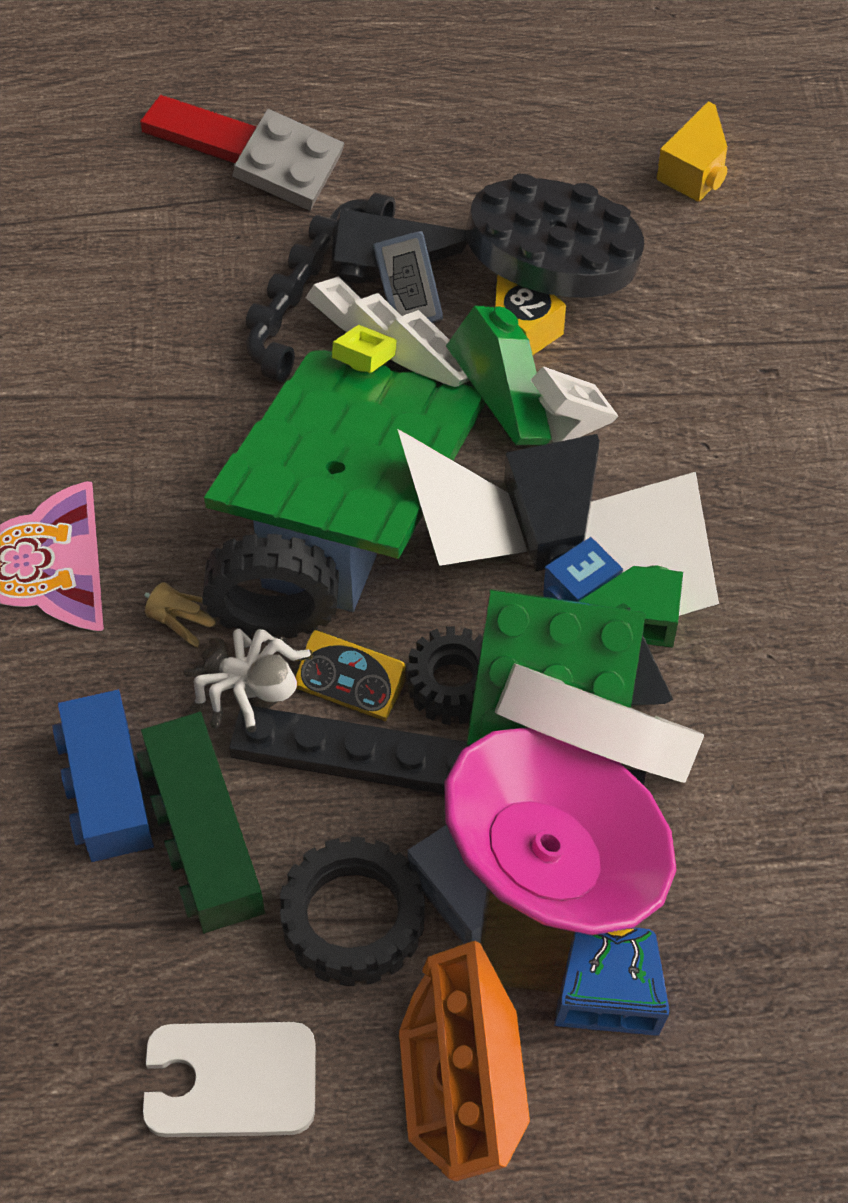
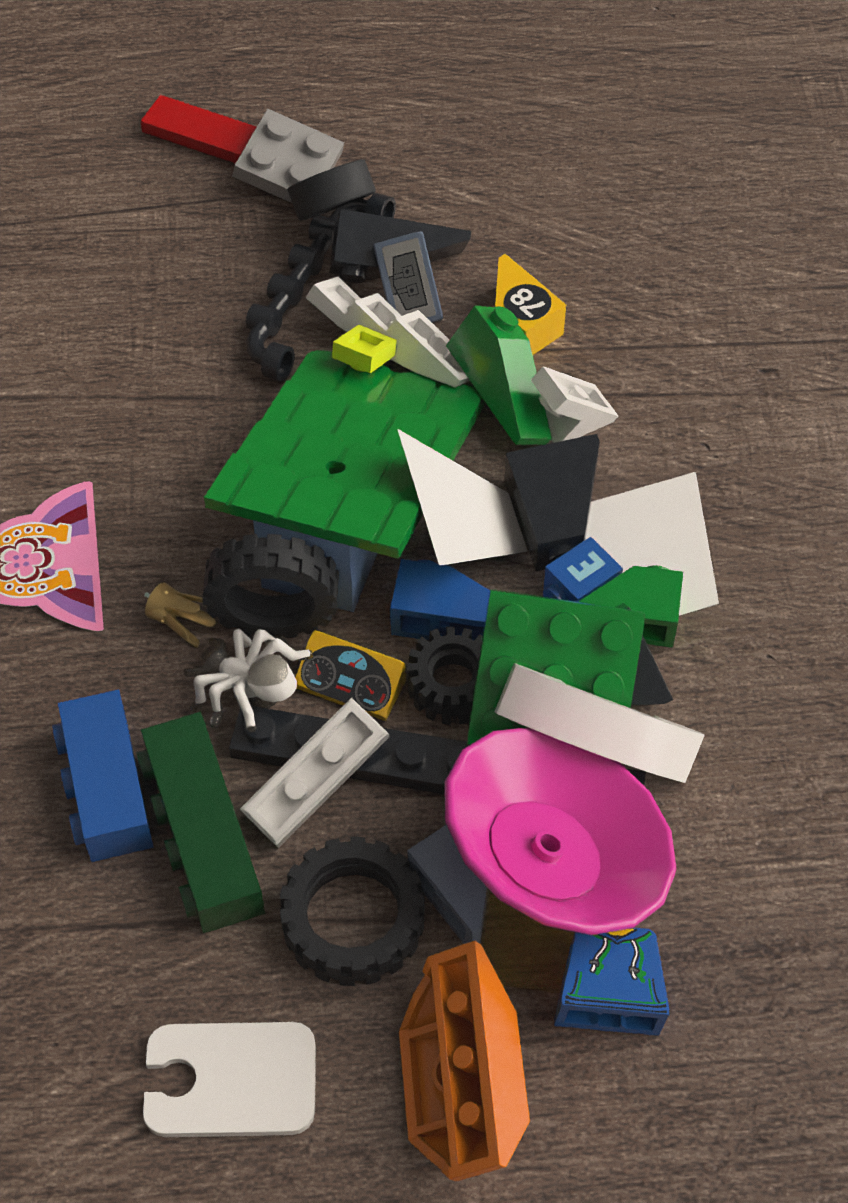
black piece [466,174,645,298] -> none
yellow slope [657,101,727,202] -> none
none -> white tile [240,698,390,848]
none -> black tyre [287,159,376,221]
none -> blue slope [390,559,489,640]

